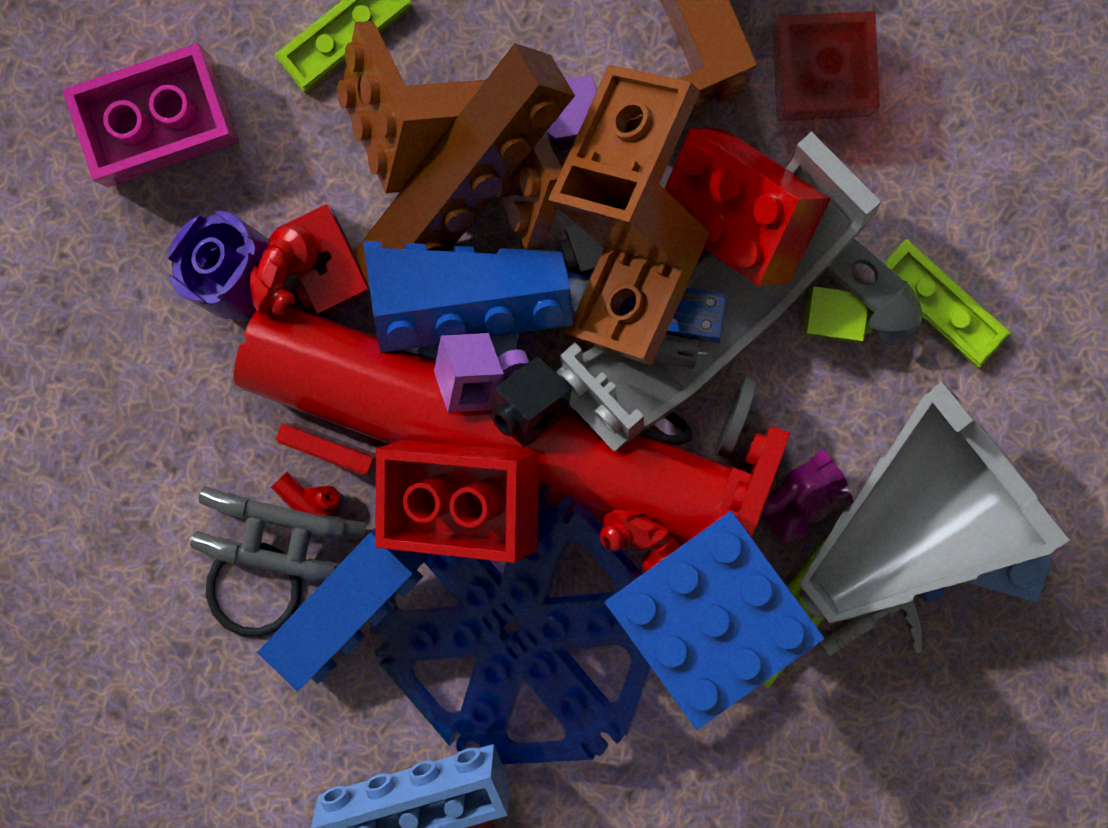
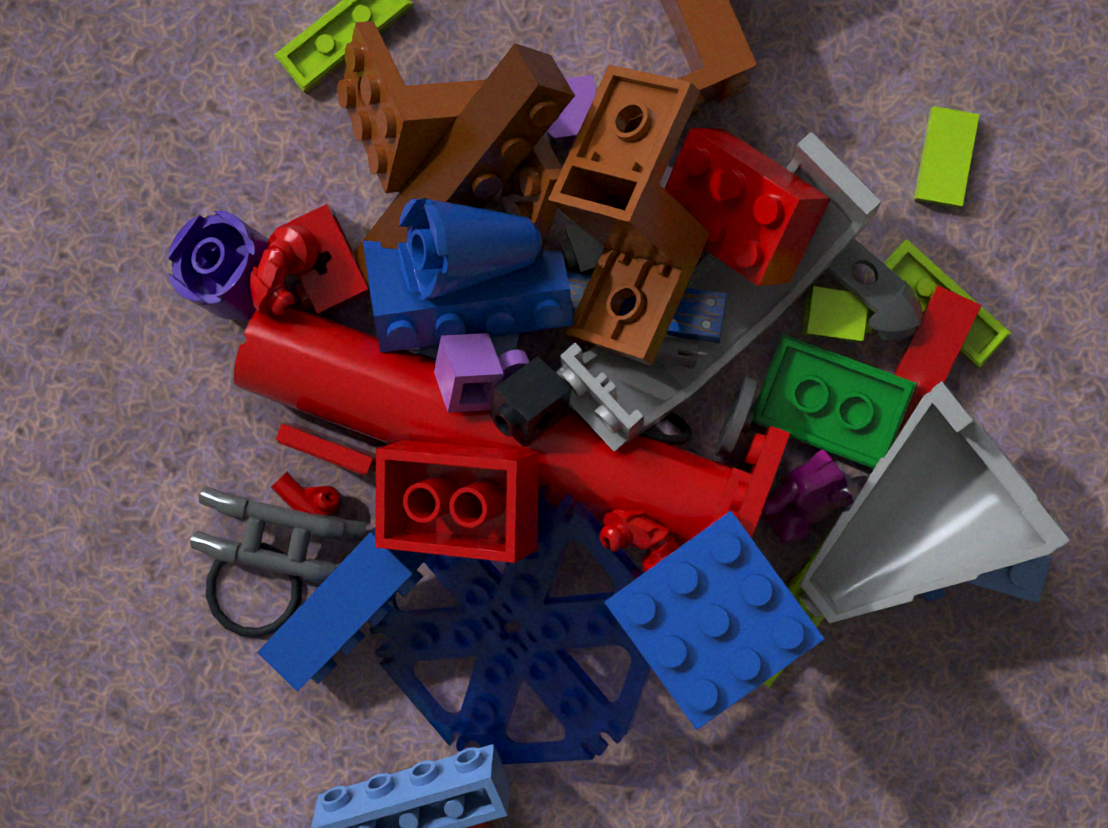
dark pink brick [62,43,239,188] -> none
clear red brick [772,11,880,121] -> none
light grey piece [820,600,922,657] -> none
none -> blue cone [398,198,542,300]
none -> green tile [752,333,917,469]
none -> red tile [894,285,982,442]
none -> lime tile [914,106,980,208]

